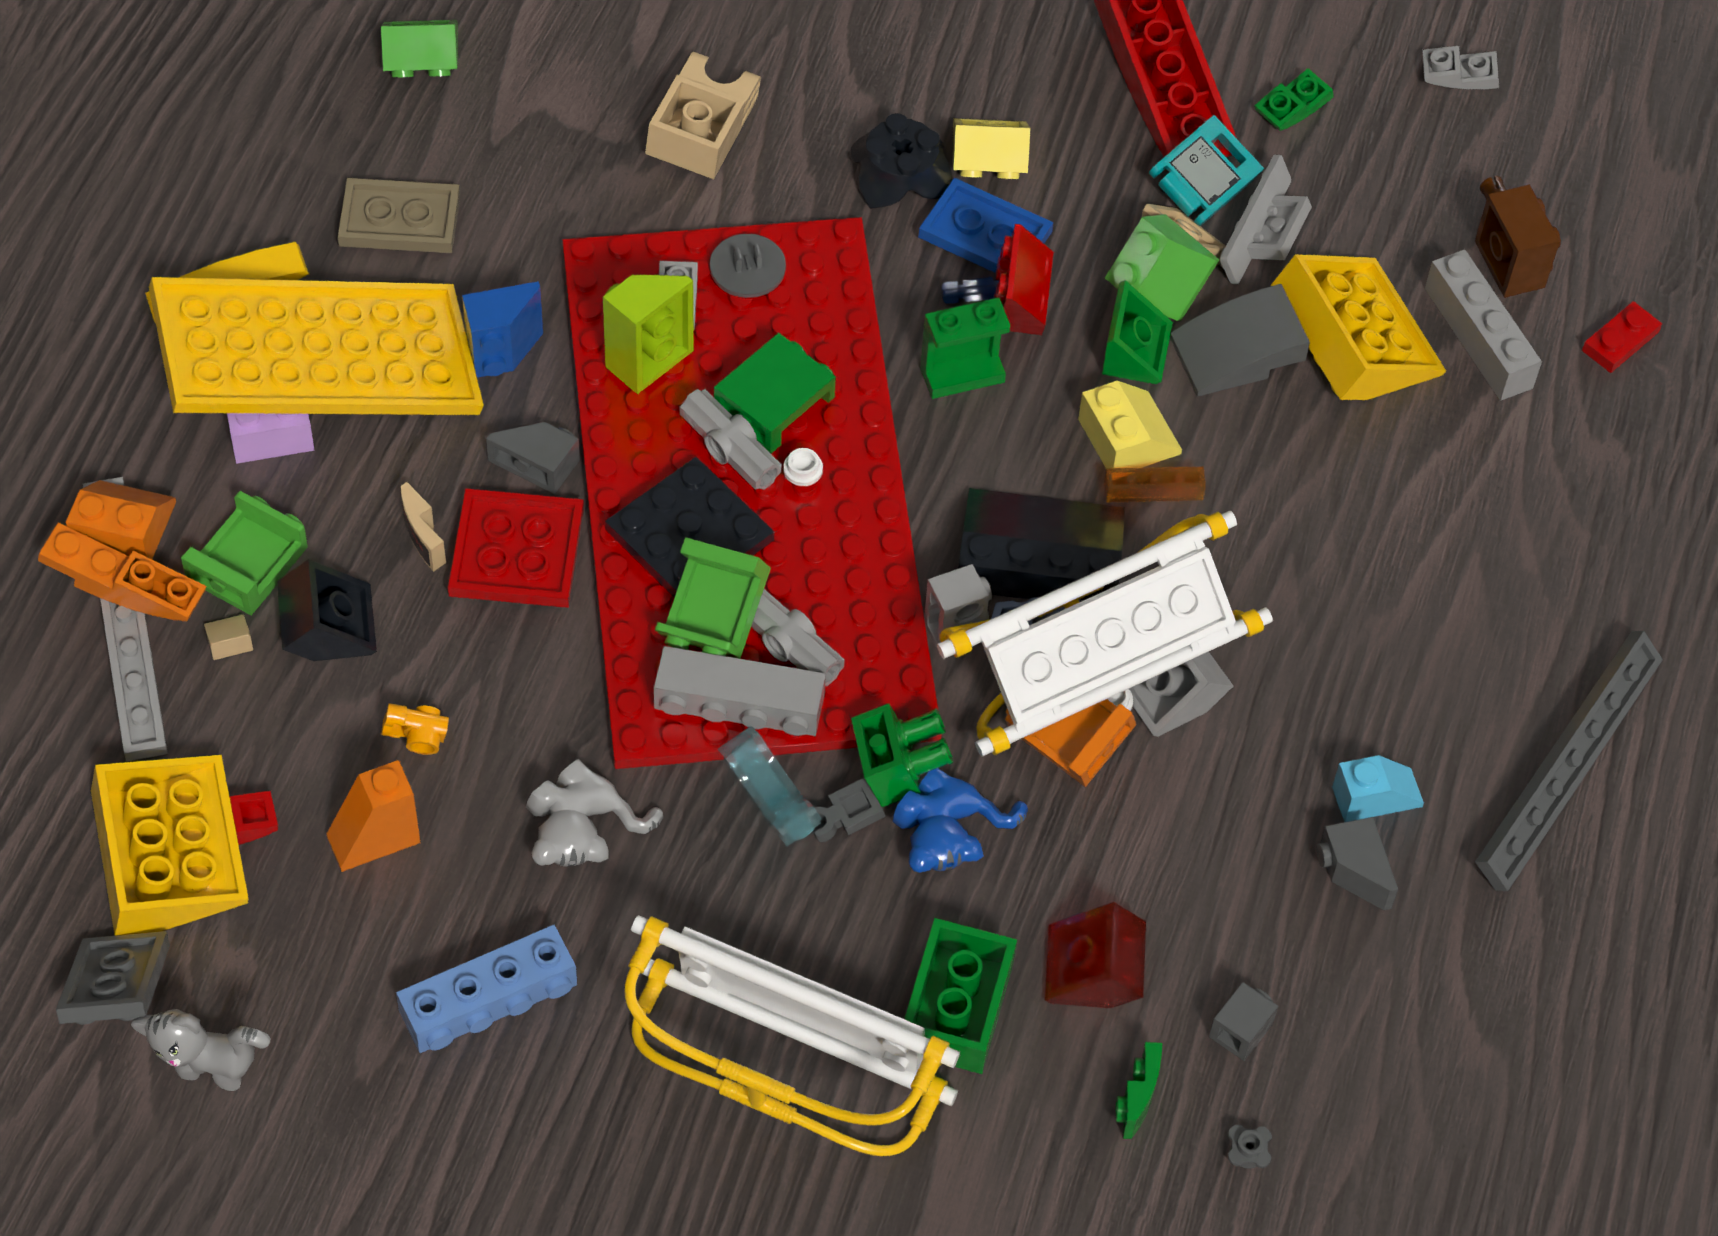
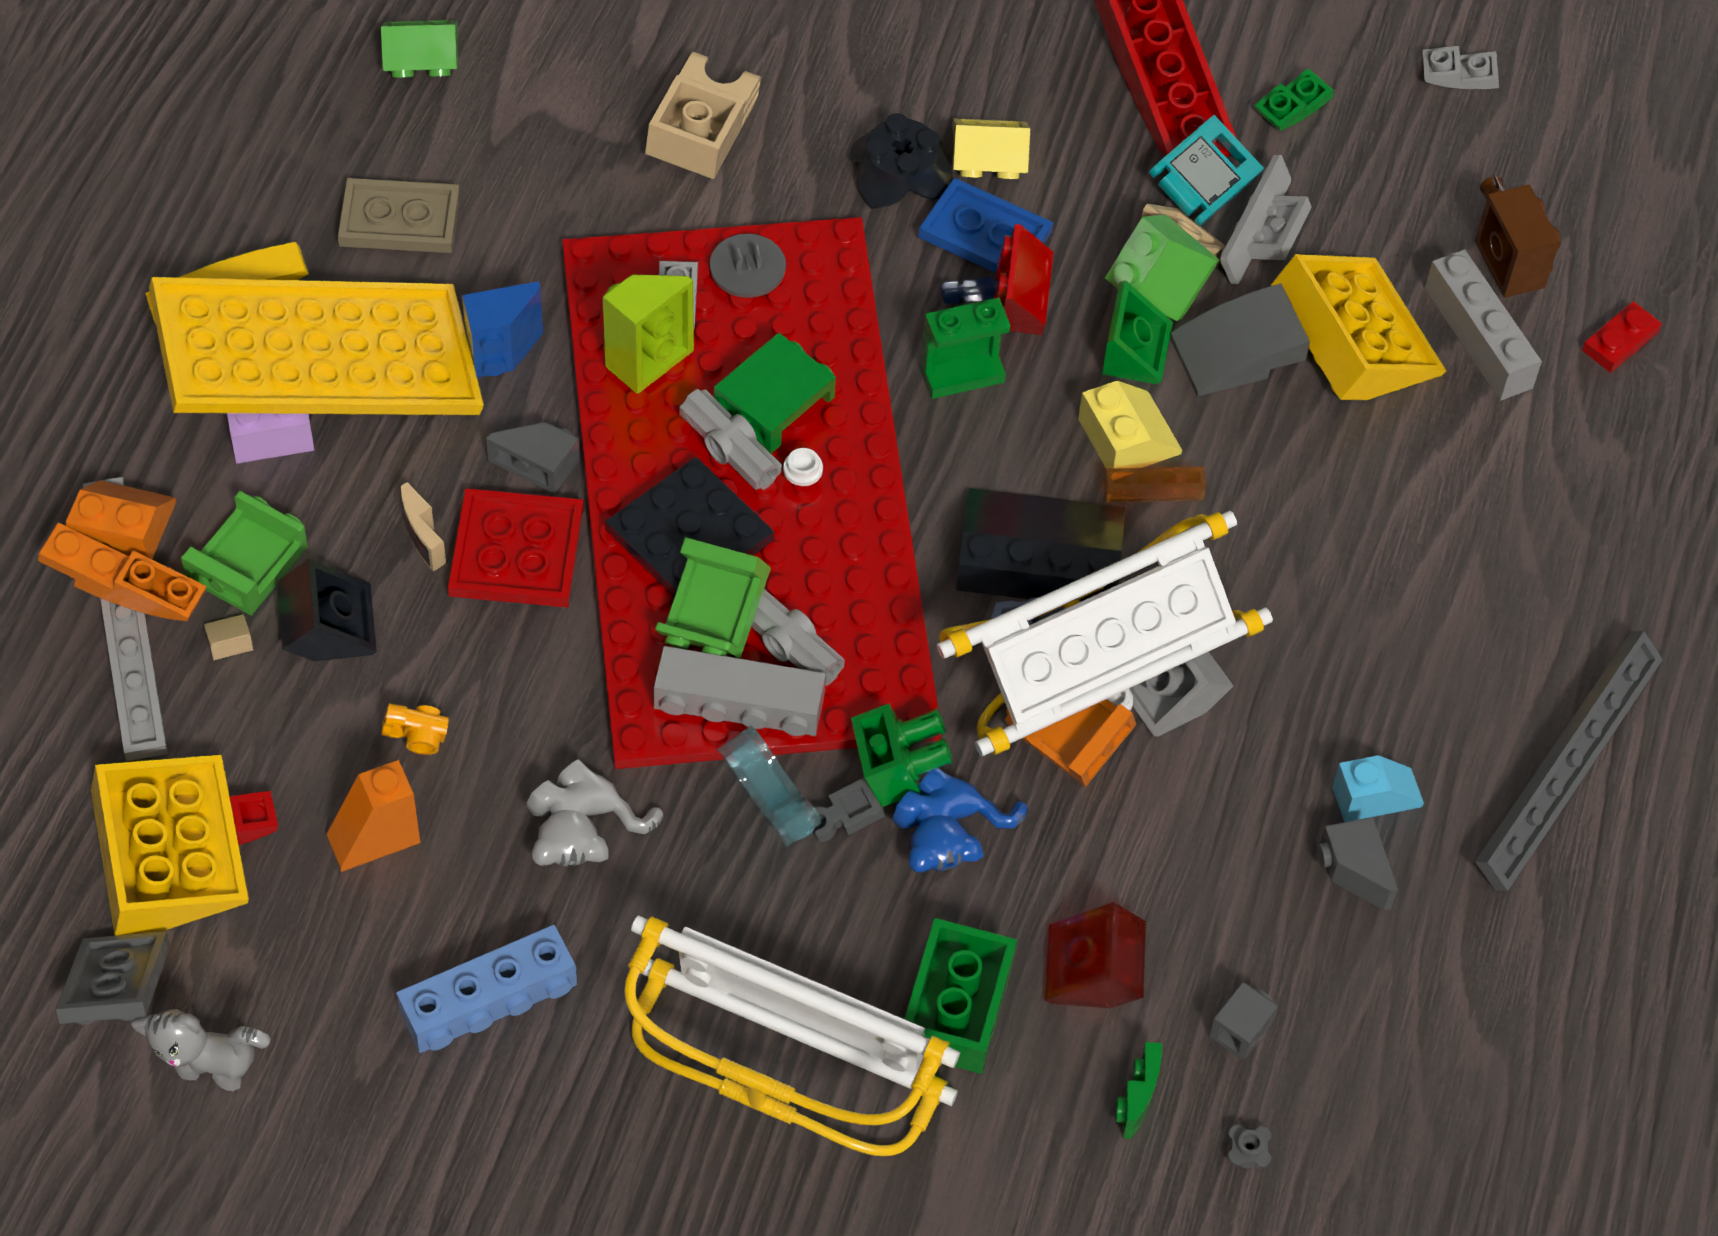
light grey brick [924,564,992,652] -> none

